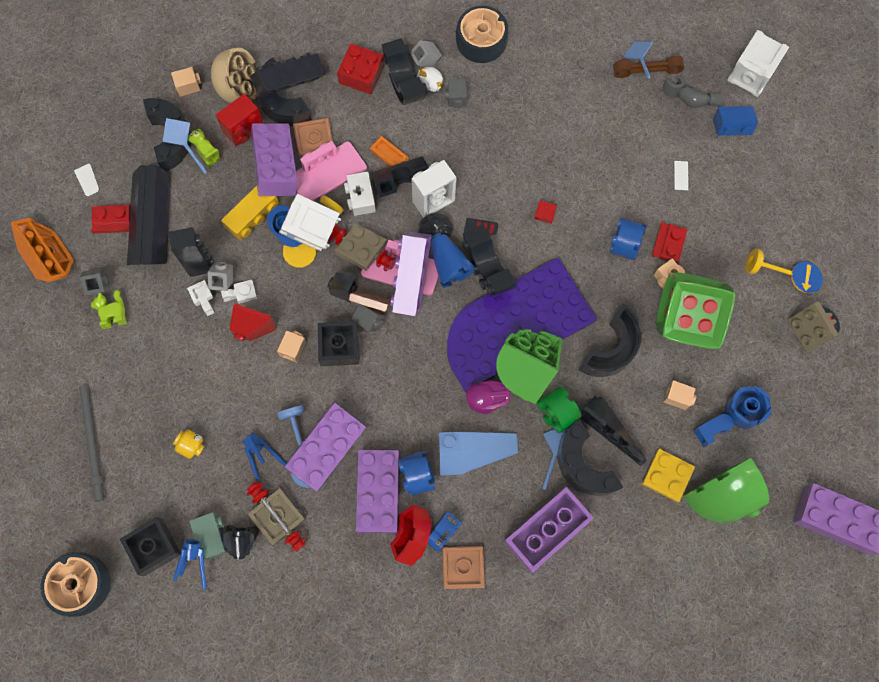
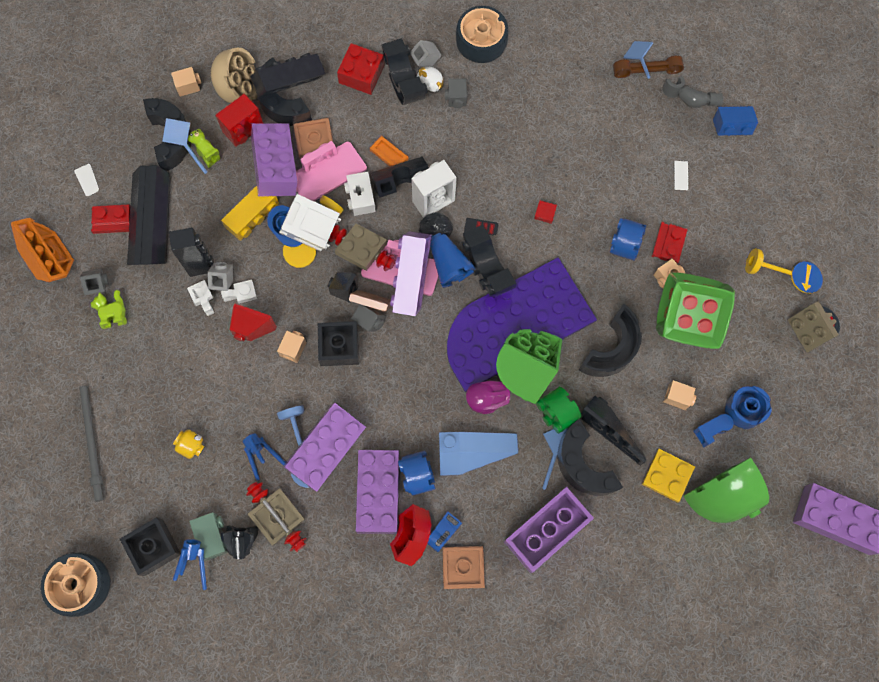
white container [727,30,789,97] -> none

